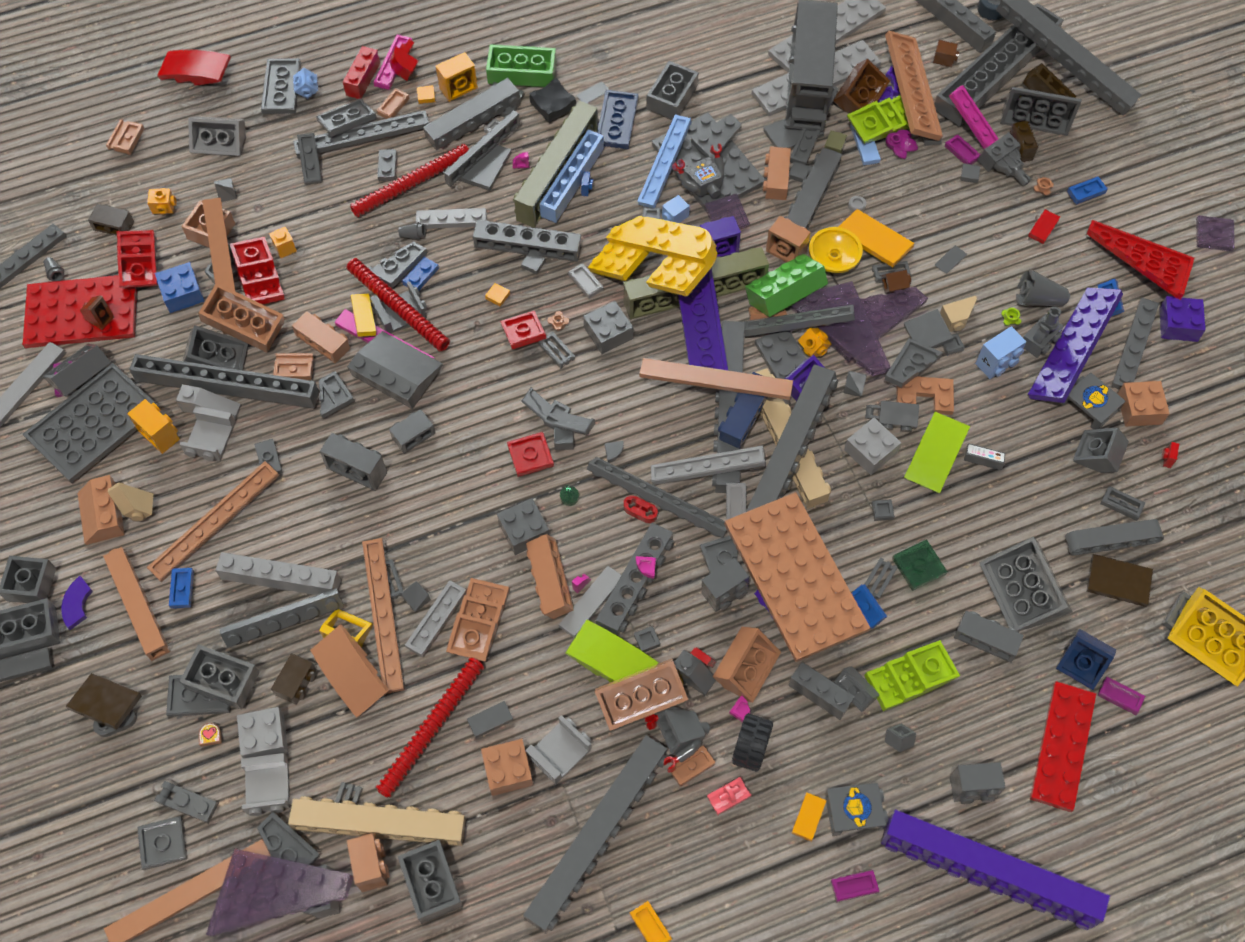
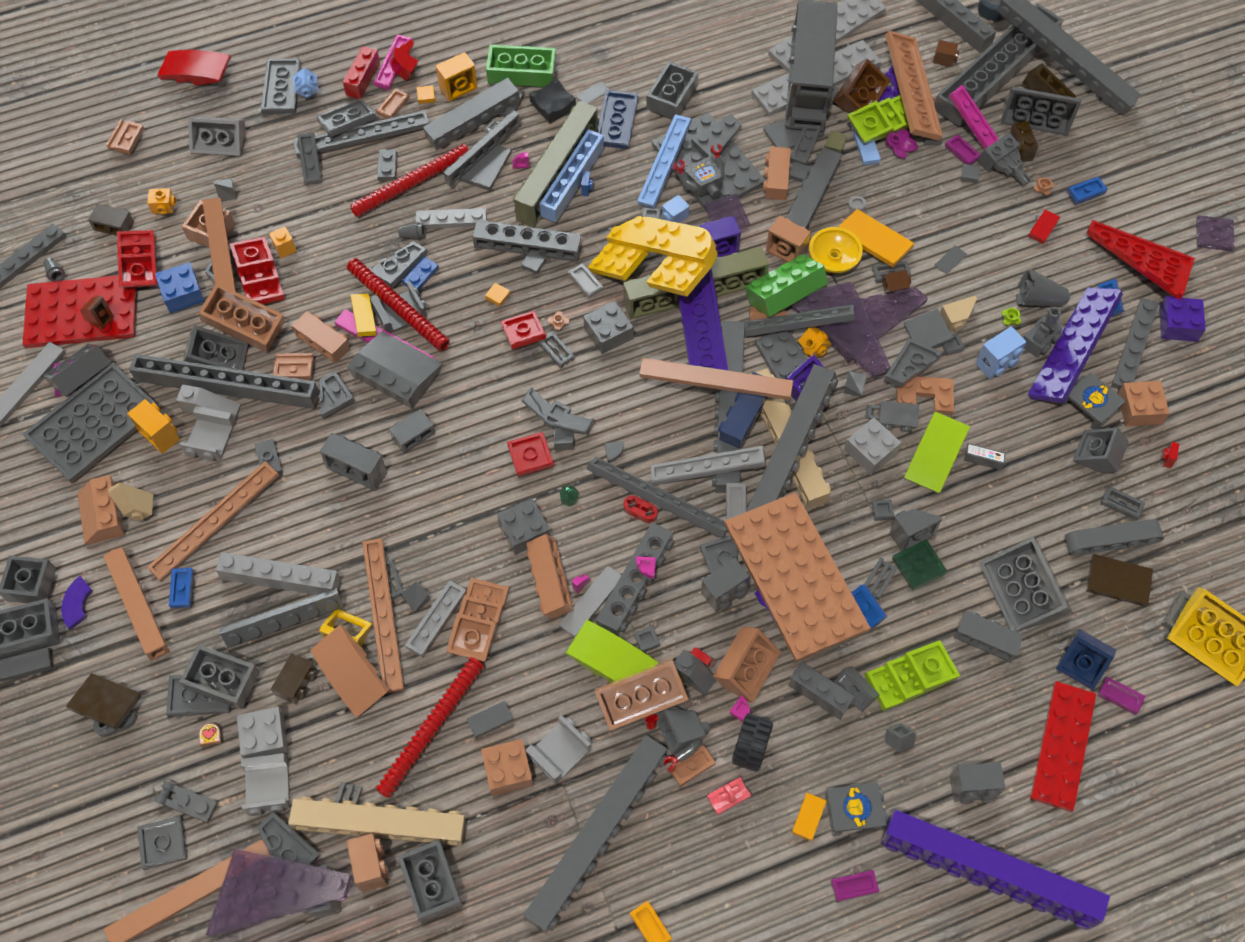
none -> dark grey slope [889,509,942,552]

